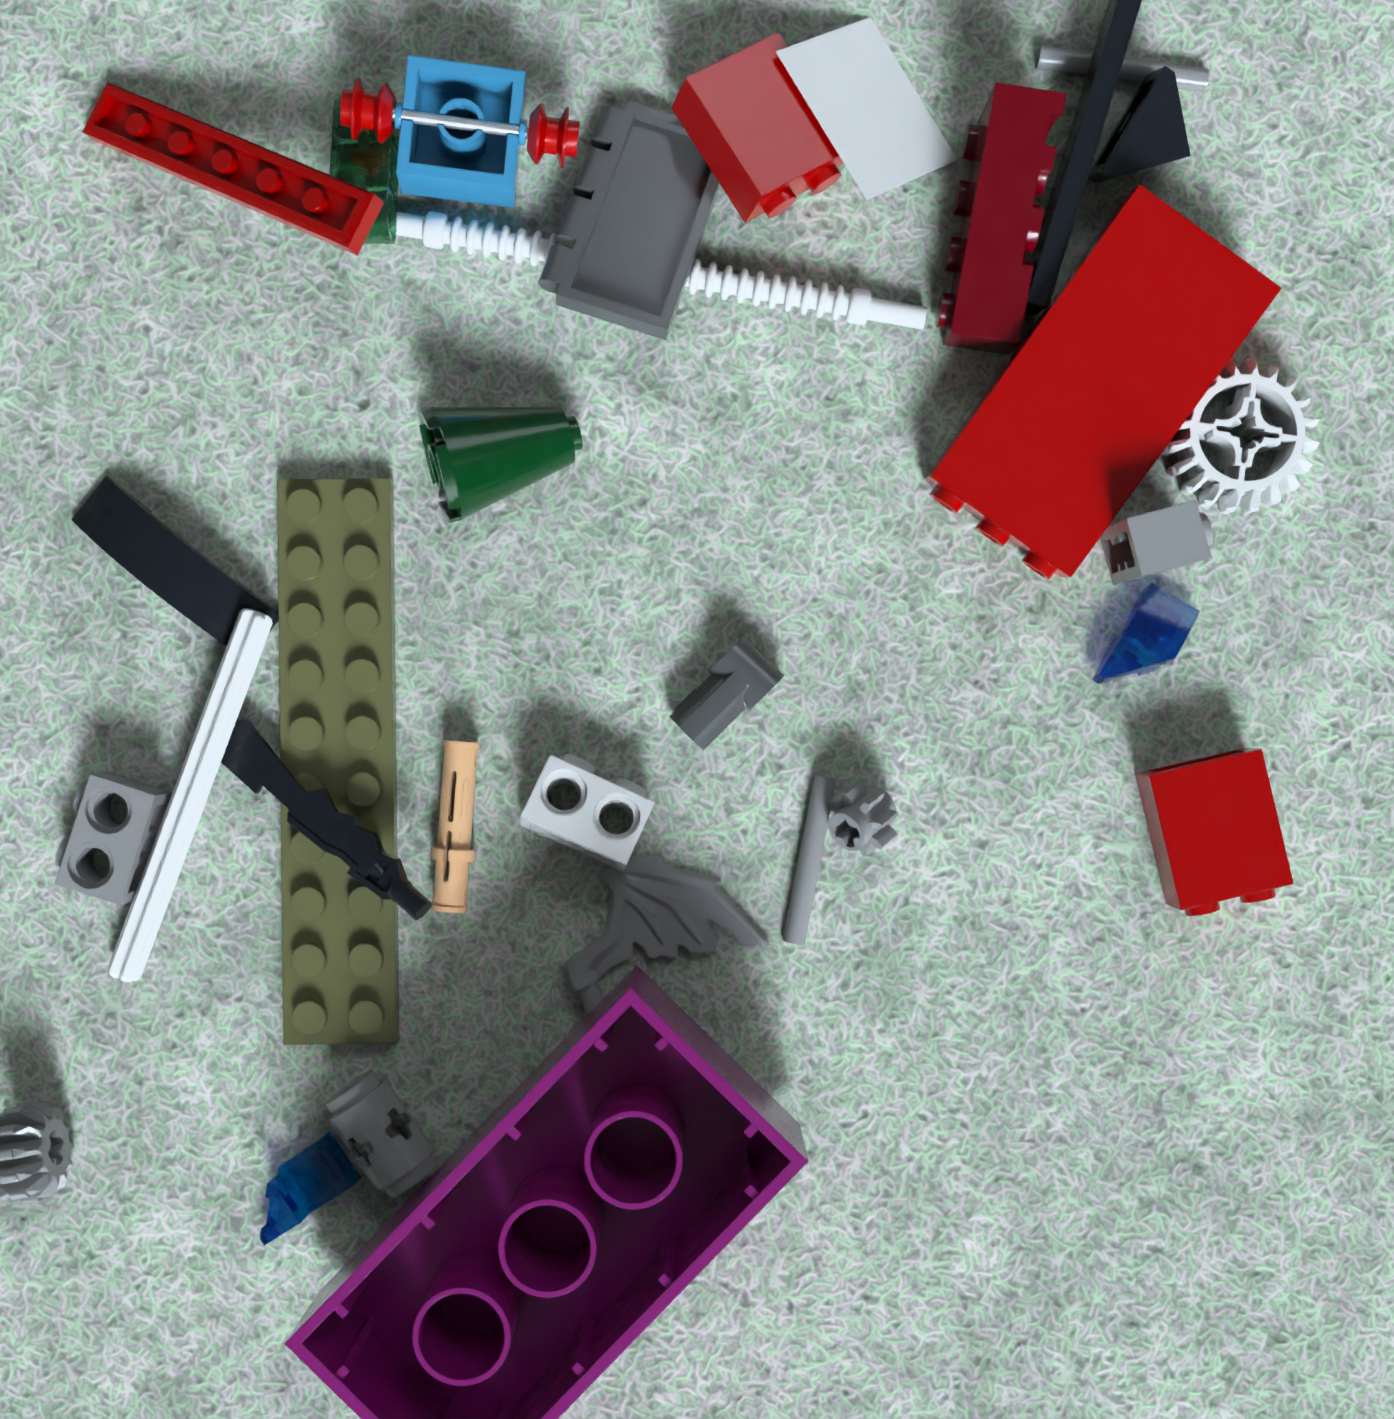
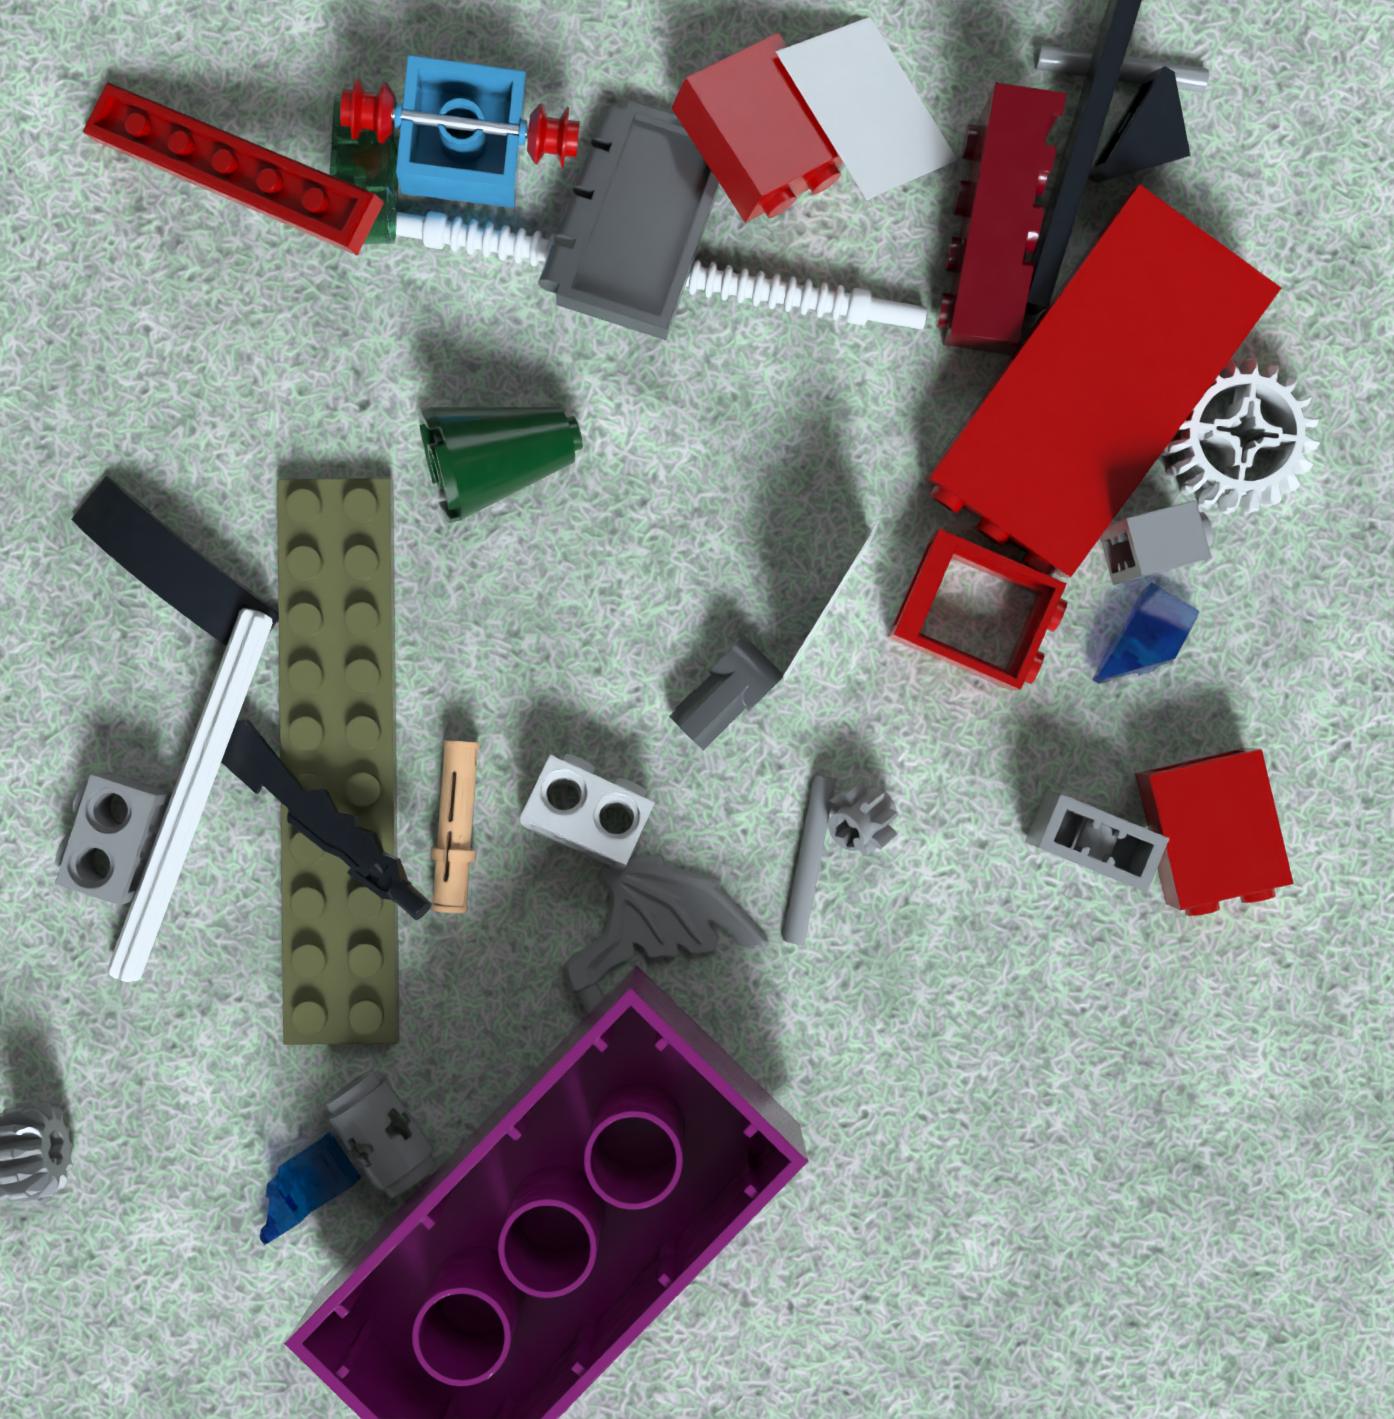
none -> white sticker [783,520,880,682]
none -> red window [887,528,1068,691]
none -> light grey brick [1025,790,1169,892]

